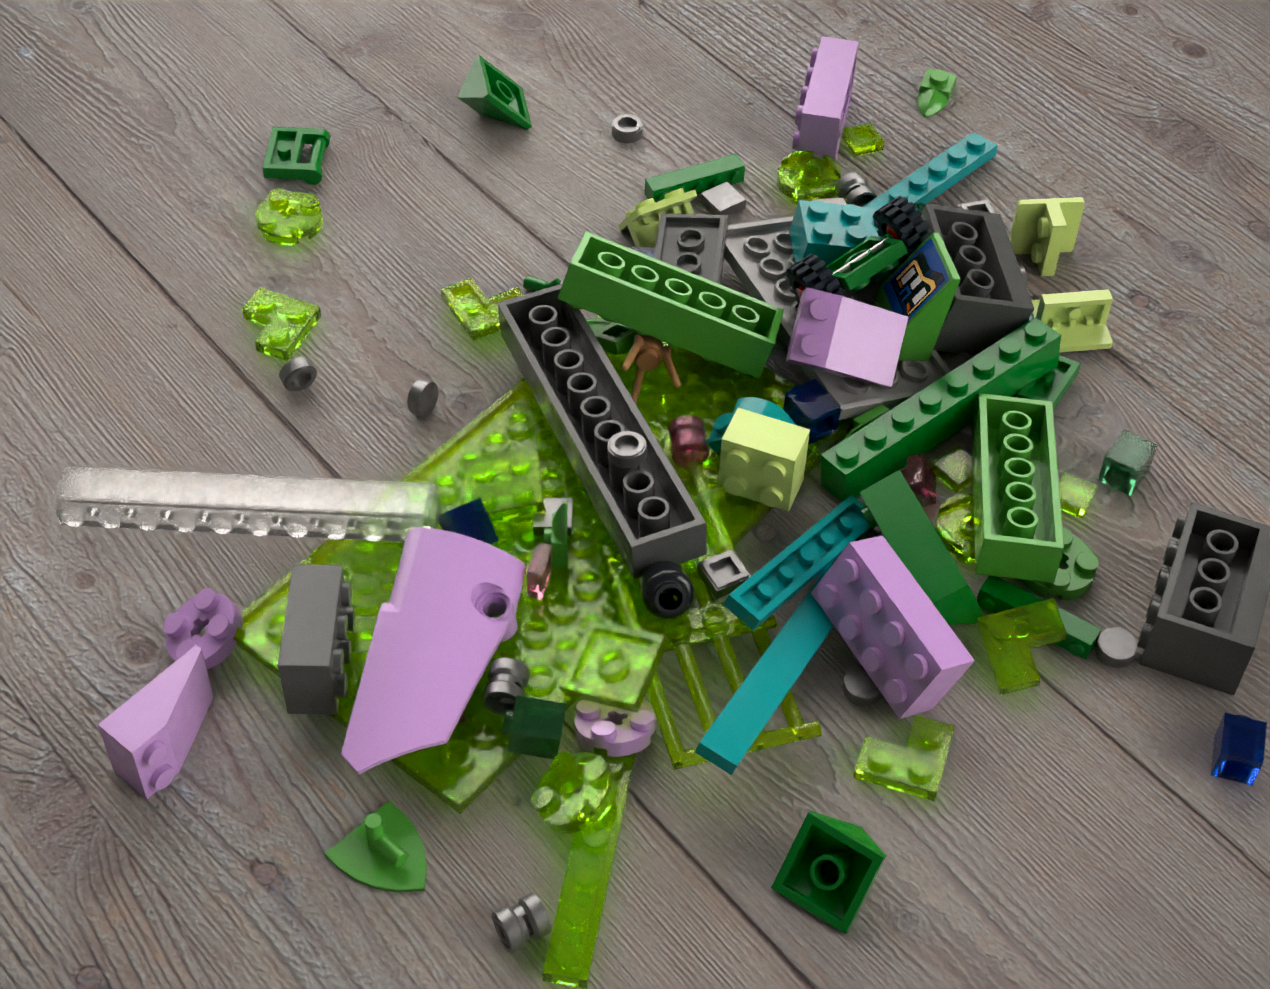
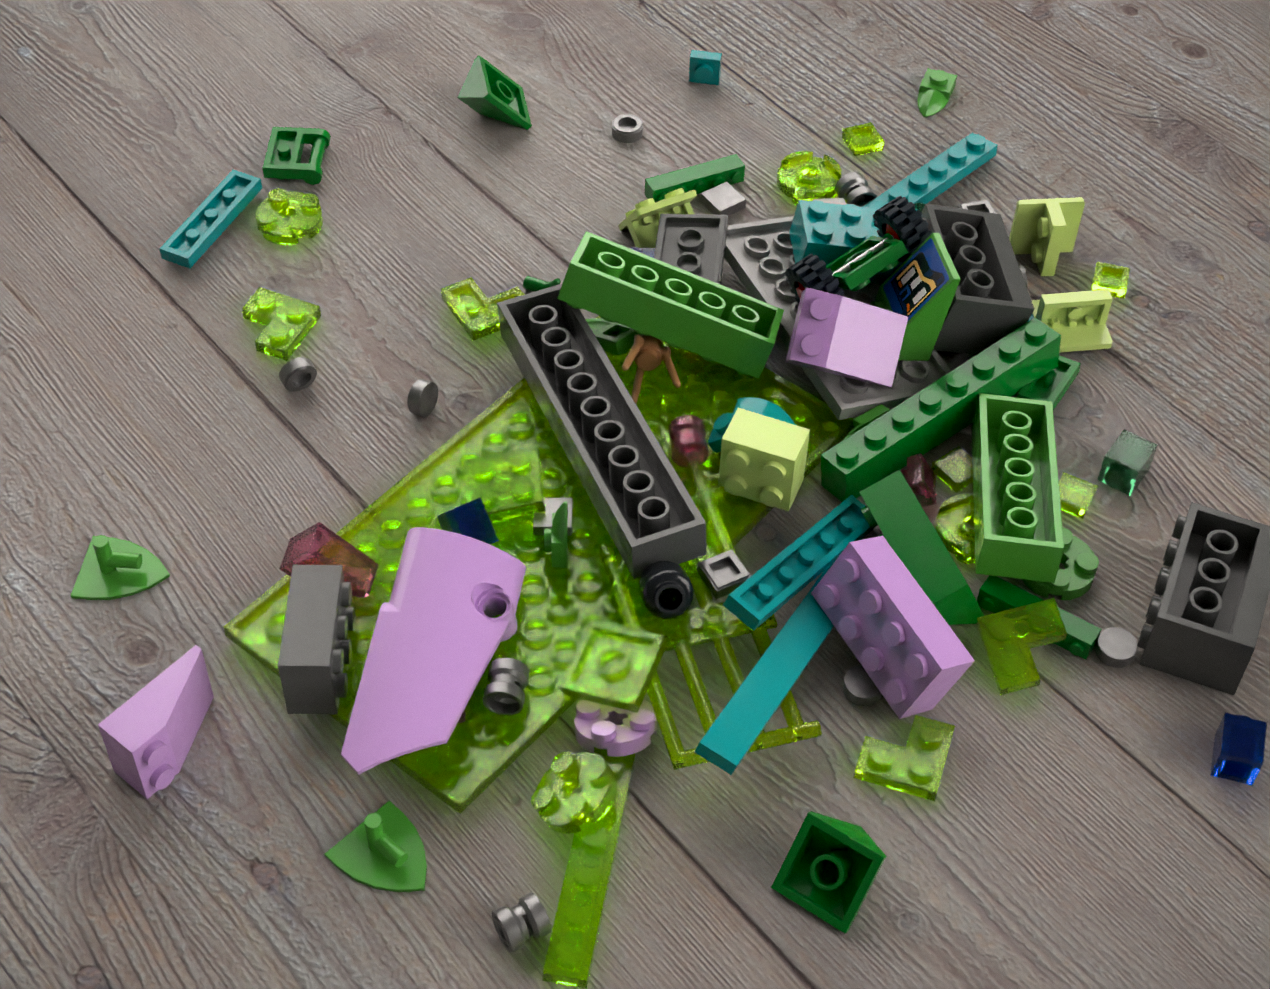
clear brick [51,466,442,542] -> none
lavender plate [163,588,243,669] -> none
clear green brick [501,695,566,760] -> none
tile [527,543,552,600] -> none
flat silver tile [607,431,647,468] -> none
clear blue brick [783,379,841,445] -> none
lavender brick [792,36,859,169] -> none
none -> bright green shield [70,535,170,600]
none -> teal plate [159,169,262,269]
none -> slope [280,522,379,598]
none -> teal plate [689,50,722,85]
none -> clear neon green tile [1091,262,1130,299]

